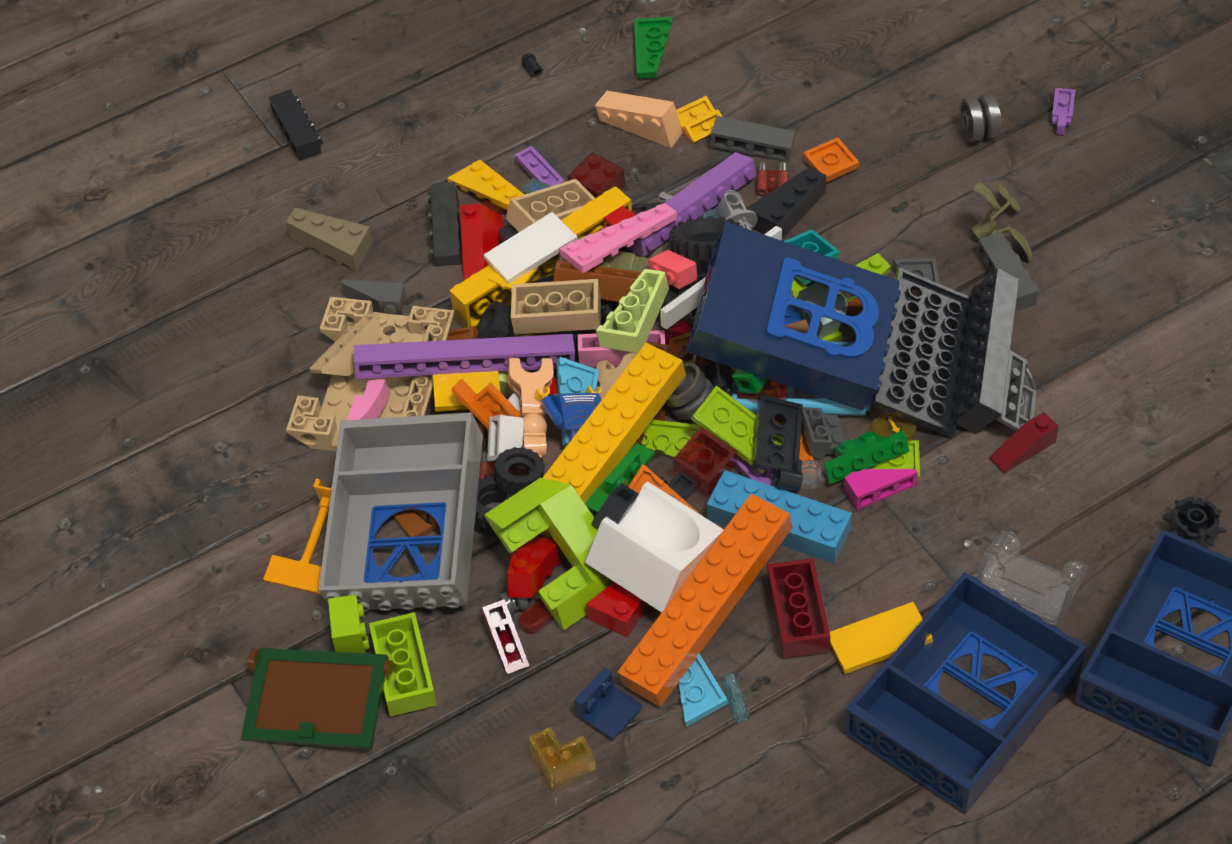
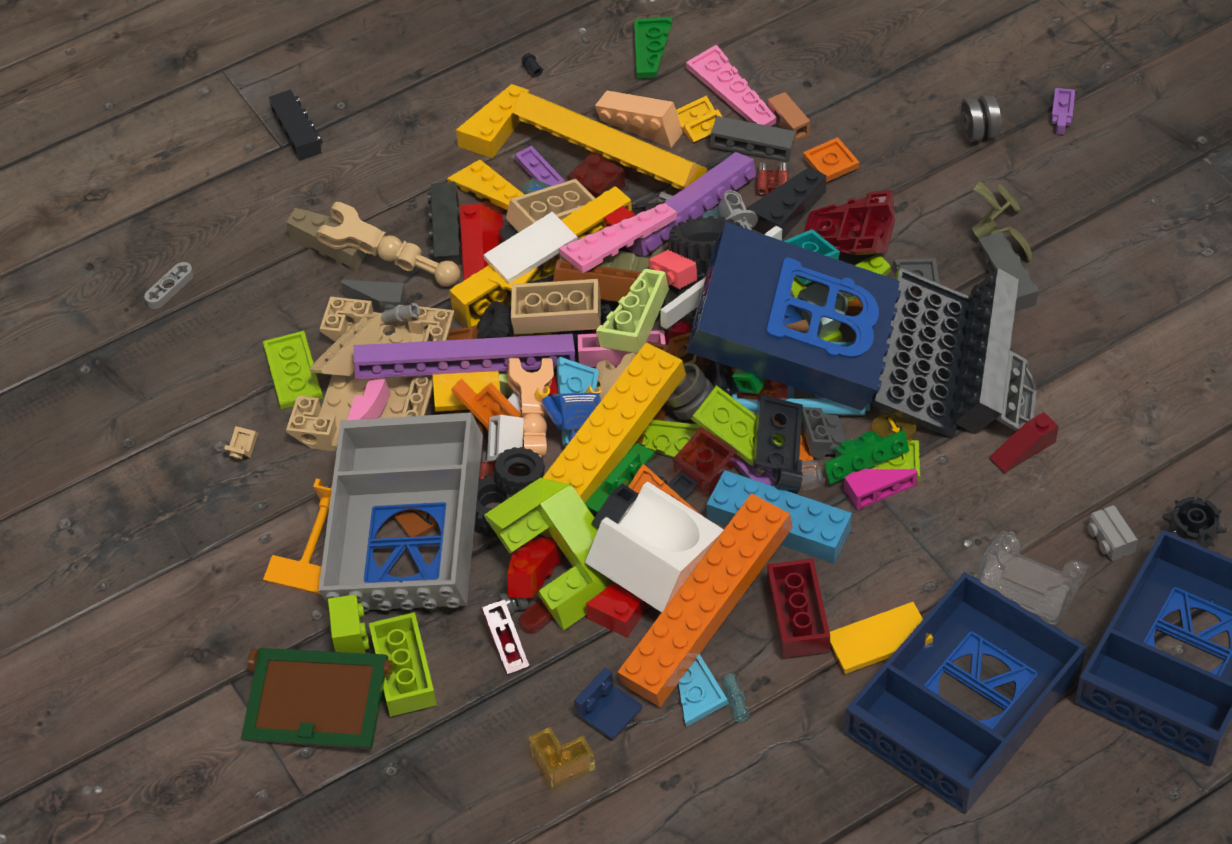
none -> light grey beam [144,262,194,309]
none -> tan bracket [224,426,258,460]
none -> lime tile [263,331,323,409]
none -> tan piece [316,202,461,287]
none -> light grey pin [382,303,420,324]
none -> yellow wedge [456,84,529,159]
none -> yellow brick [513,90,707,190]
none -> bright pink wing [686,45,776,126]
none -> nougat brick [768,92,810,142]
none -> dark red wedge [804,190,895,255]
none -> light grey brick [1087,505,1138,561]

